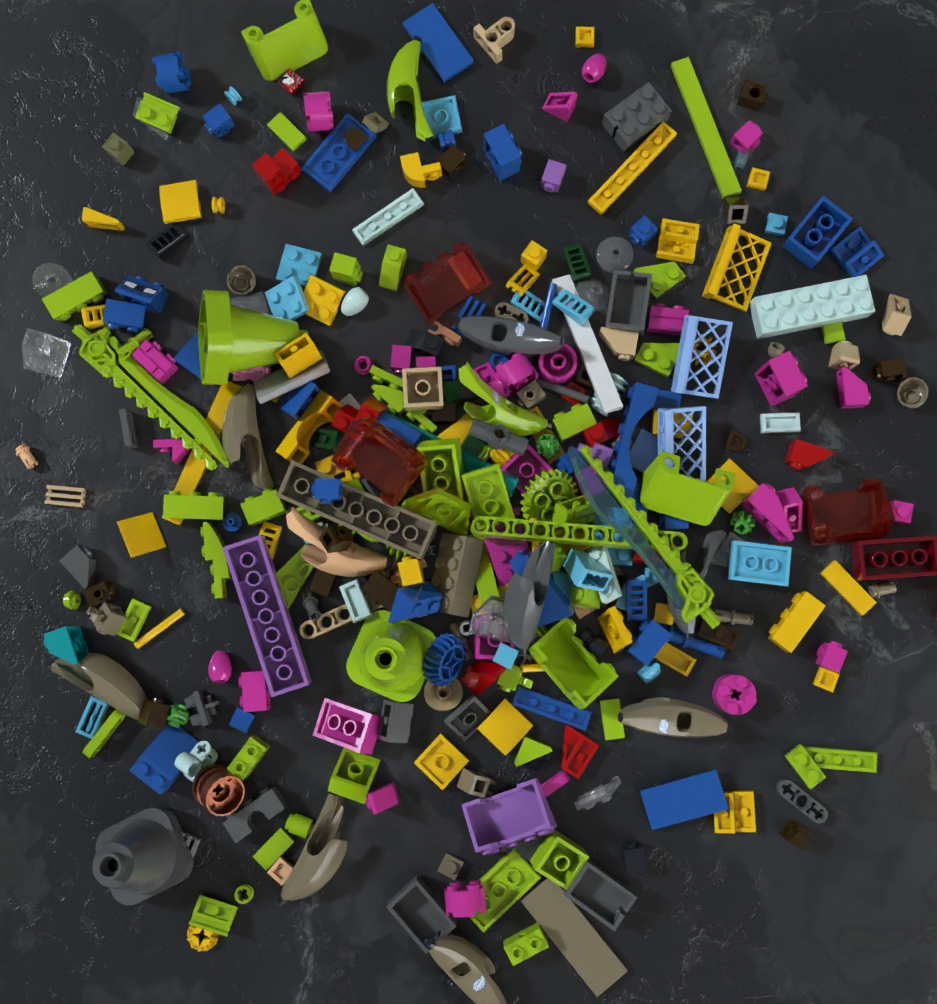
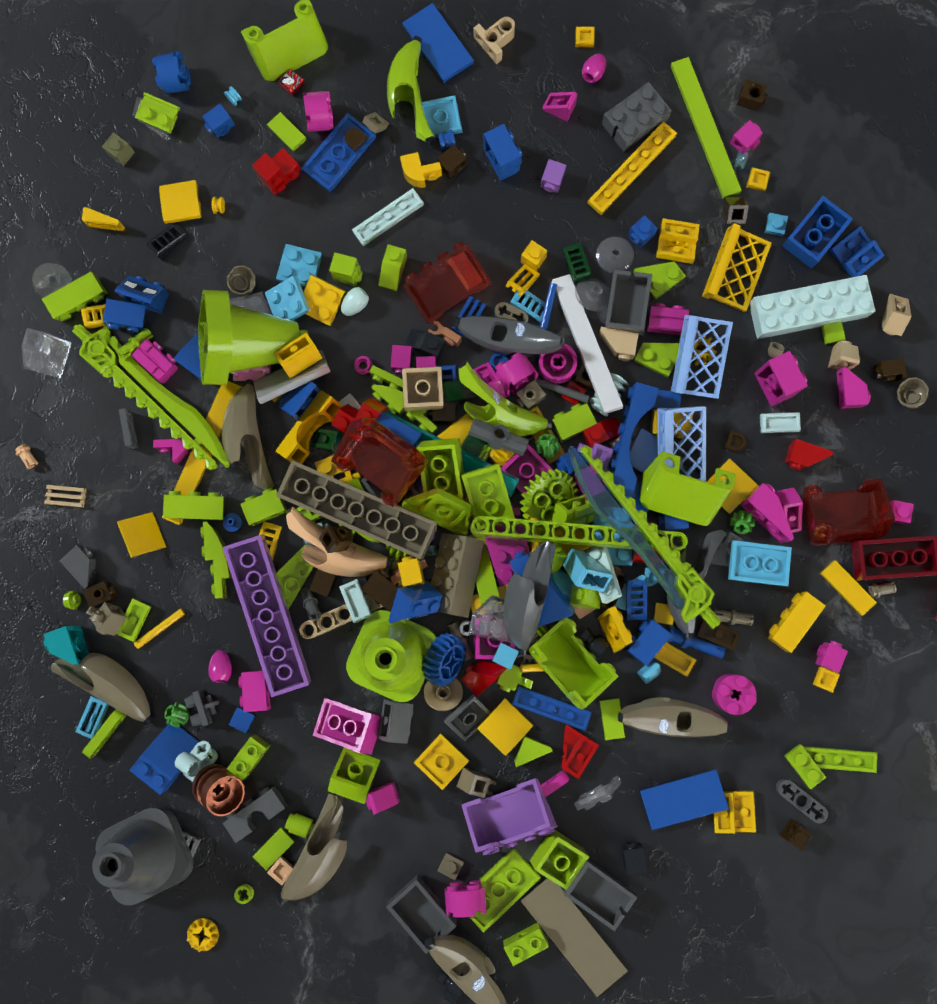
dark brown brick [138,698,170,729] -> none
lime plate [189,895,238,937] -> none
blue brick [311,479,342,504] -> none
medium azure slope [552,289,594,326] -> none

